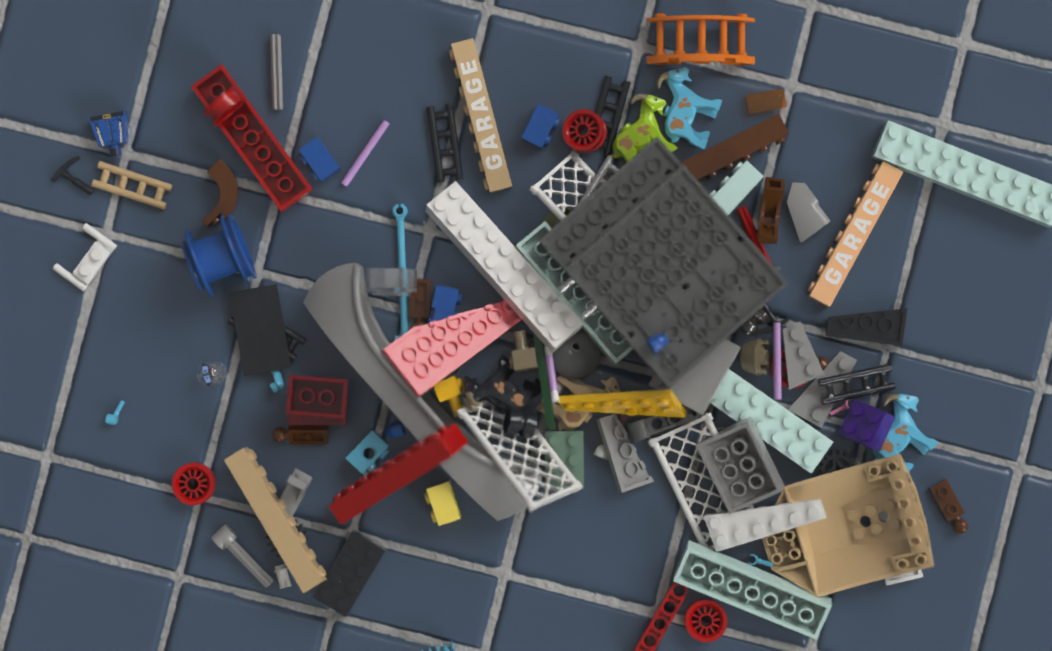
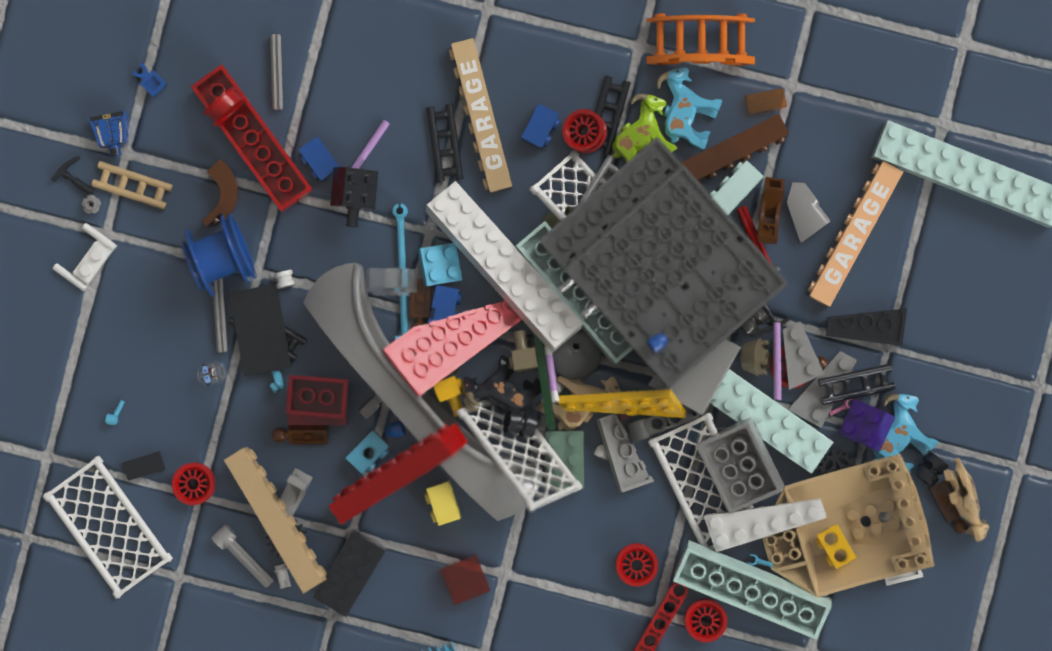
none -> white door [42,456,173,599]
none -> light grey plate [82,195,101,214]
none -> black tile [123,451,165,481]
none -> blue plate [132,63,168,98]
none -> light grey axle [212,278,228,353]
none -> white wheel [274,270,295,289]
none -> black brick [330,167,378,227]
none -> light grey bar [358,394,384,419]
none -> medium azure plate [418,243,462,287]
none -> clear red brick [440,553,491,605]
none -> red wheel [615,543,658,587]
none -> yellow brick [815,523,857,569]
none -> black wheel [913,451,949,487]
none -> tan animal [944,458,989,542]

